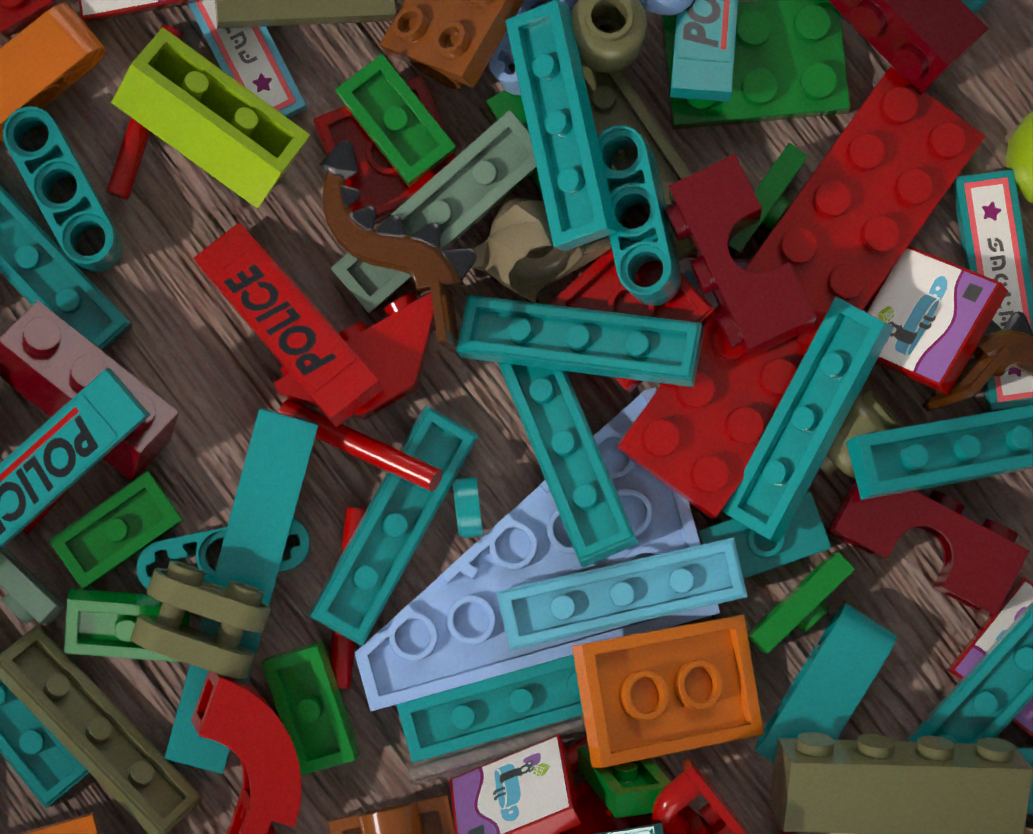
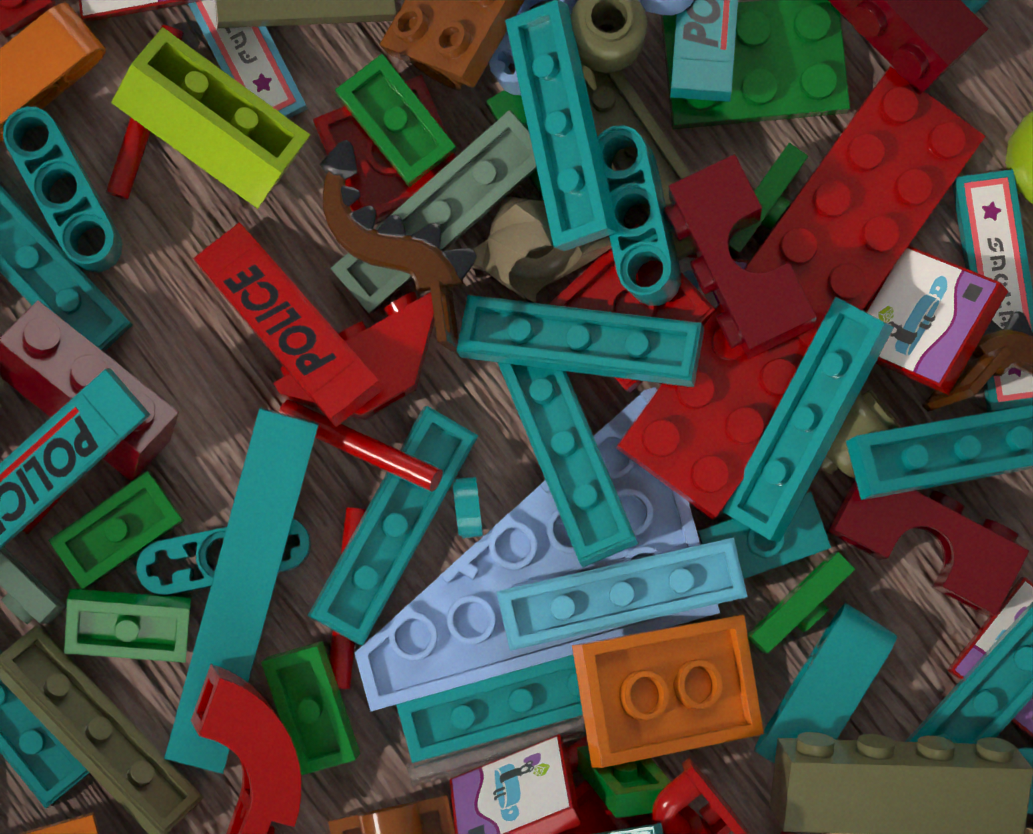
olive brick [130,561,272,679] -> none

